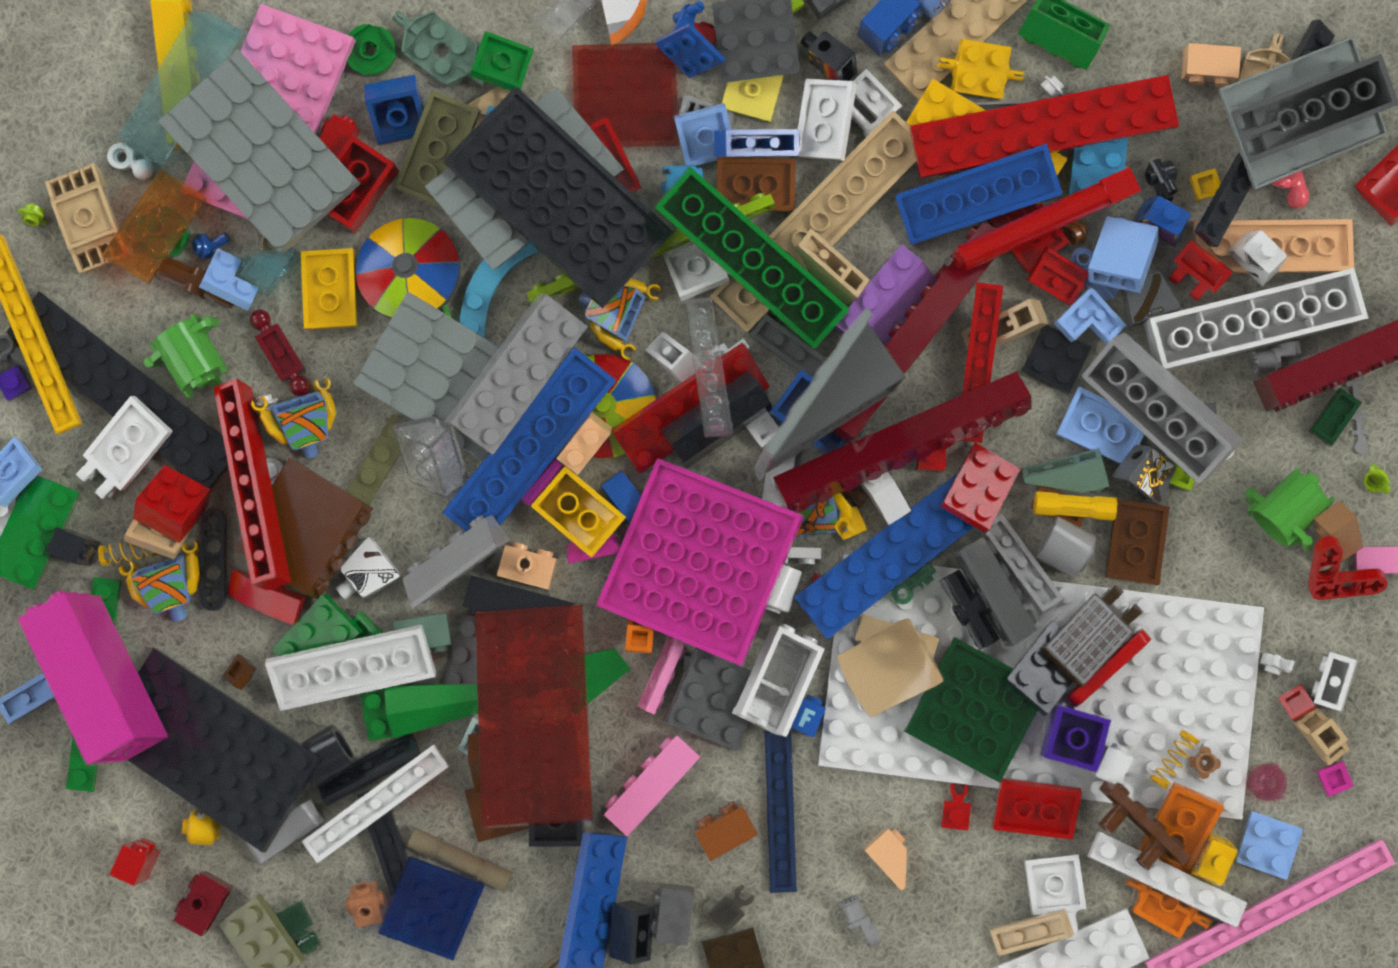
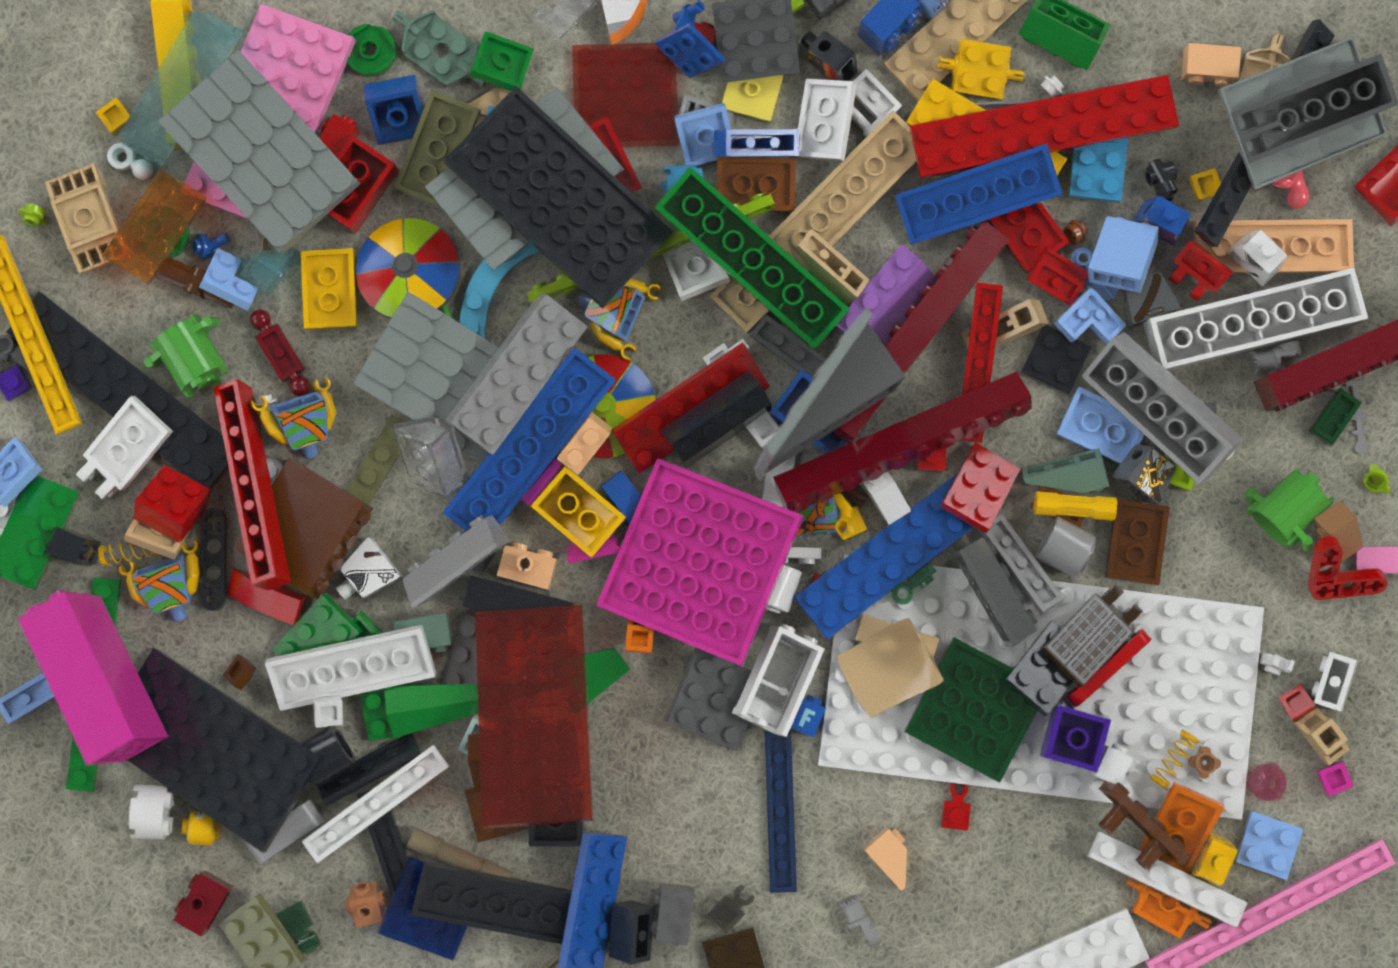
red brick [109,838,161,886] -> none
bright pink brick [604,735,700,837] -> none
bright pink plate [637,636,686,715] -> none
white slope [645,332,704,383] -> none
clear plate [685,298,733,437] -> none
dark orange brick [695,801,758,861] -> none
black piece [939,569,999,650] -> none
red brick [953,167,1141,271] -> none
tan tile [990,909,1074,956] -> none
red plate [992,778,1082,840] -> none
white plate [1024,854,1086,934] -> none
none -> yellow plate [95,97,134,135]
none -> white brick [129,784,176,840]
none -> white plate [313,696,343,728]
none -> black plate [411,861,572,944]

